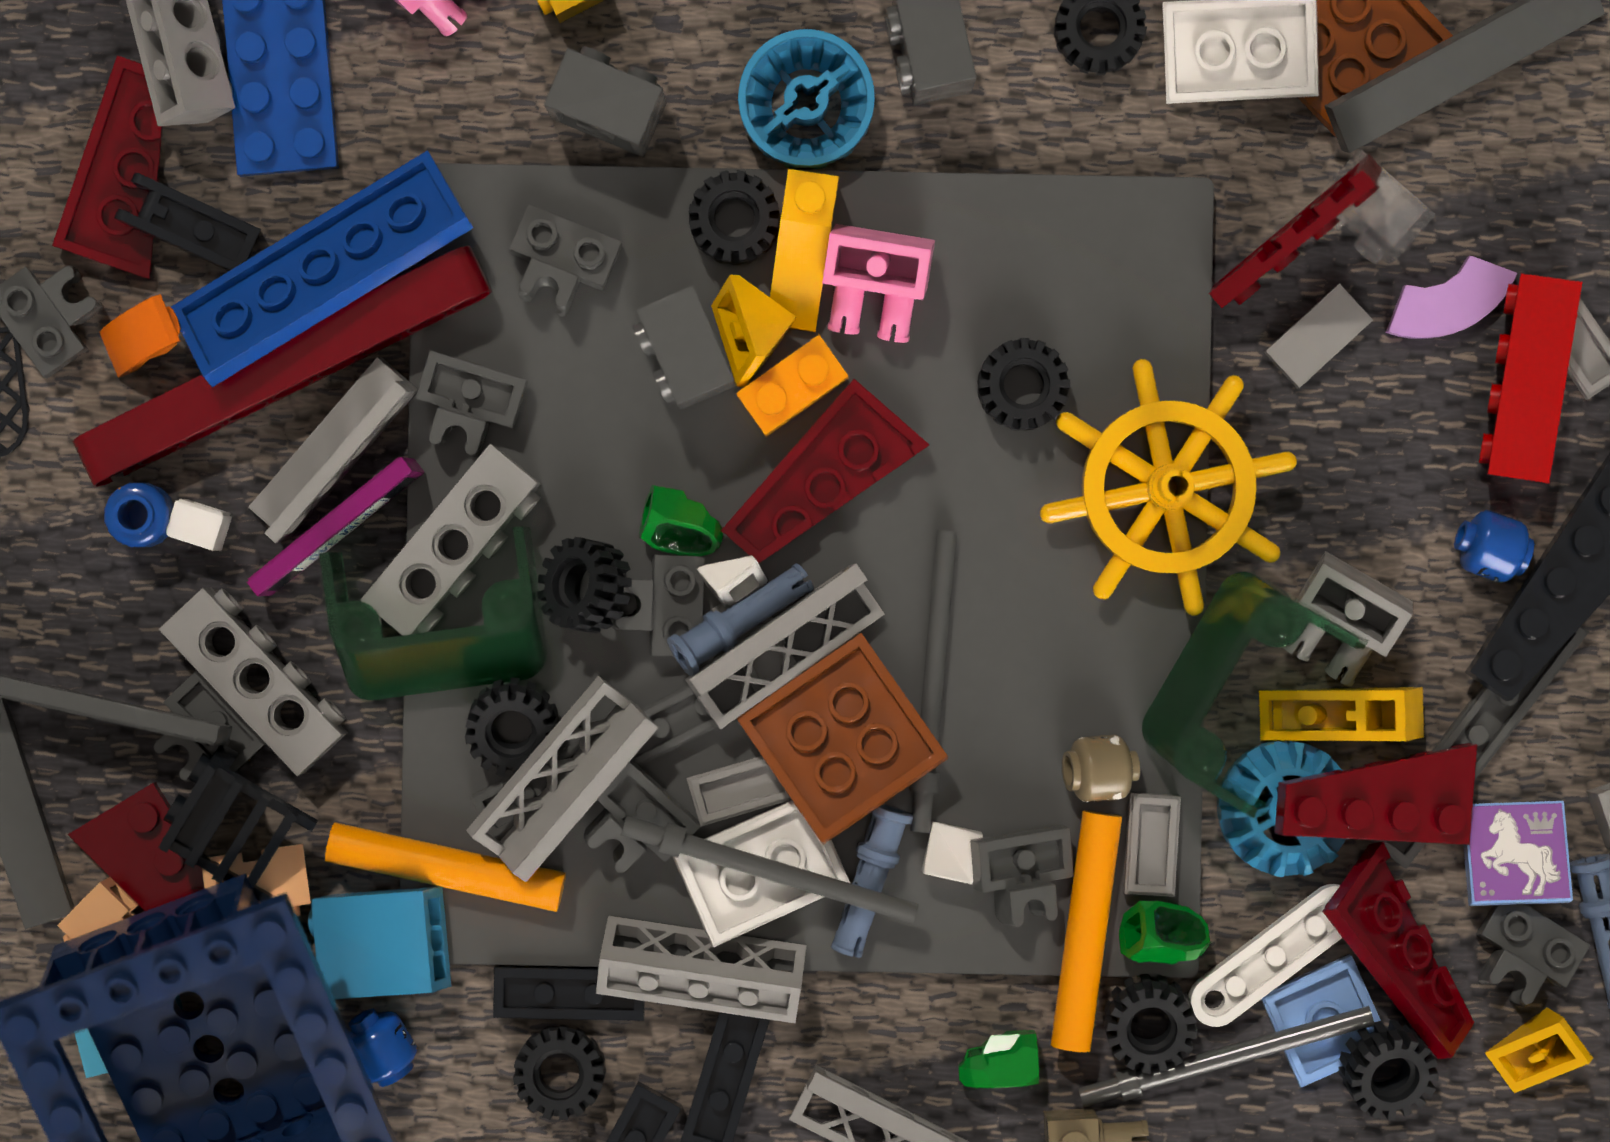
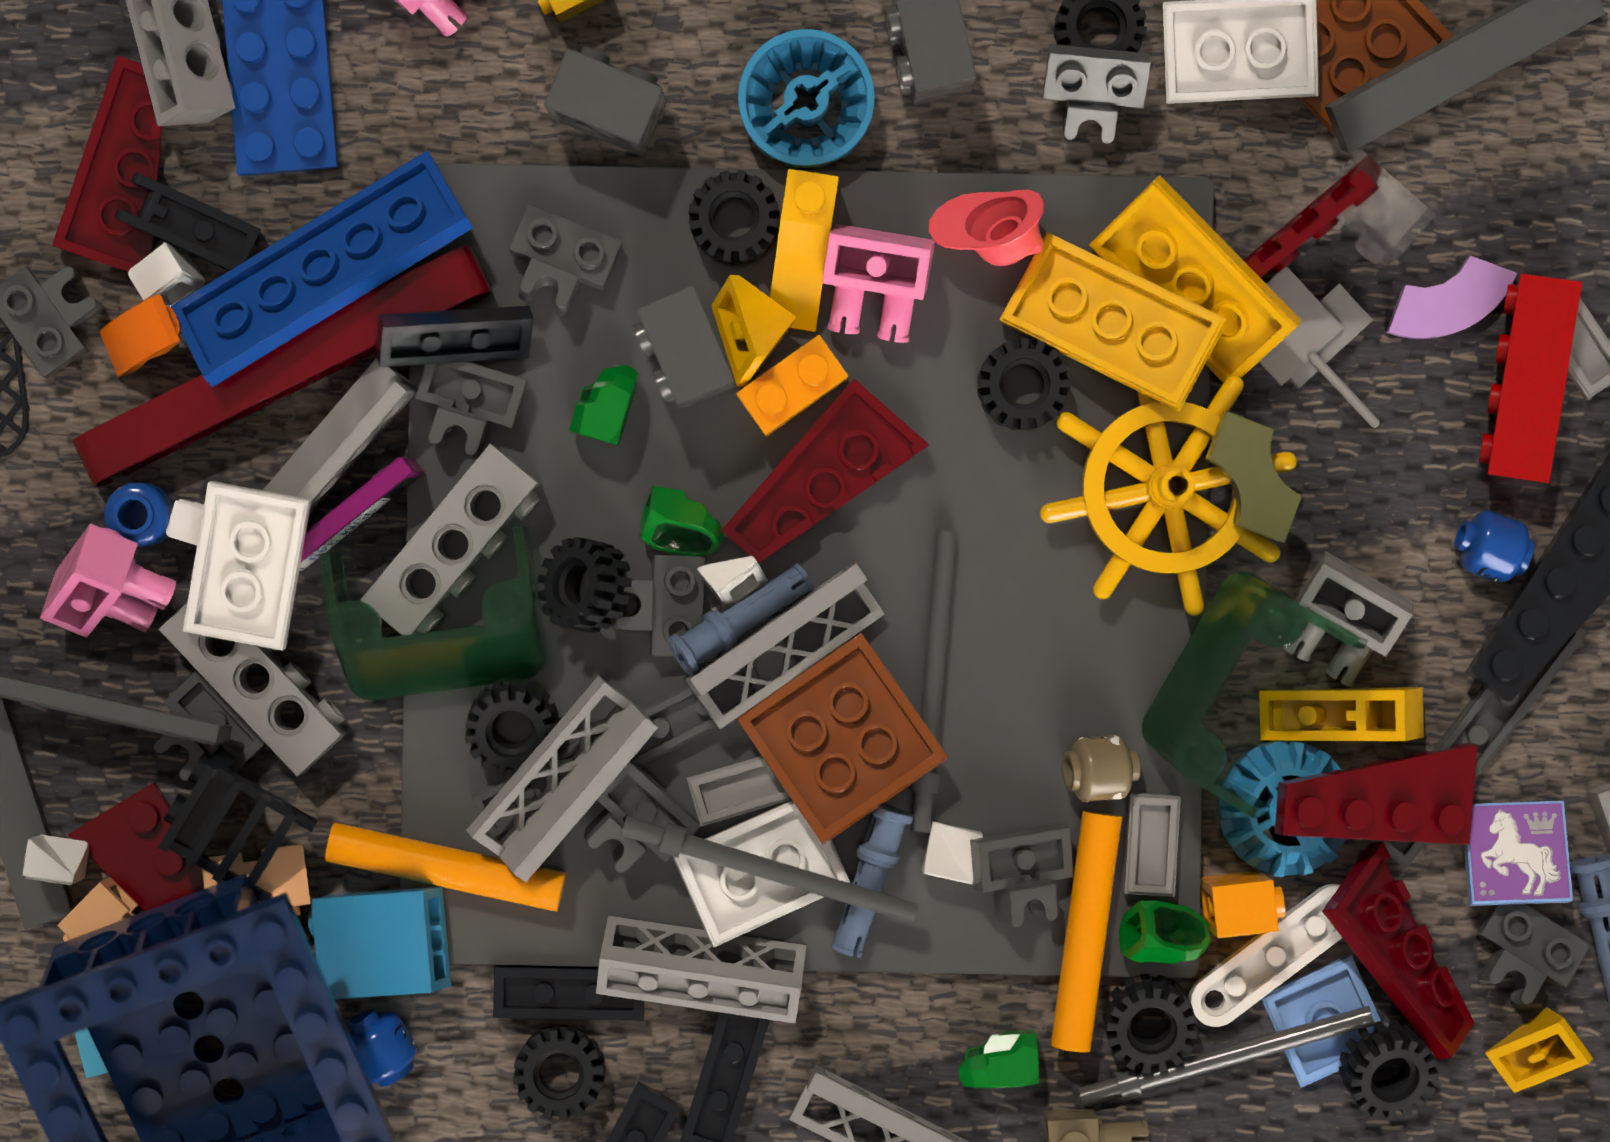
none -> white slope [22,835,90,885]
none -> bright pink brick [40,523,176,638]
none -> white slope [128,243,206,307]
none -> white tile [183,481,312,651]
none -> black plate [376,306,534,367]
none -> green rock [569,364,639,446]
none -> coral piece [929,190,1044,266]
none -> yellow tile [999,232,1227,412]
none -> plate [1043,44,1151,143]
none -> yellow tile [1089,175,1302,383]
none -> light orange brick [1201,870,1285,938]
none -> olive tile [1205,411,1302,543]
none -> light grey piece [1259,267,1380,428]

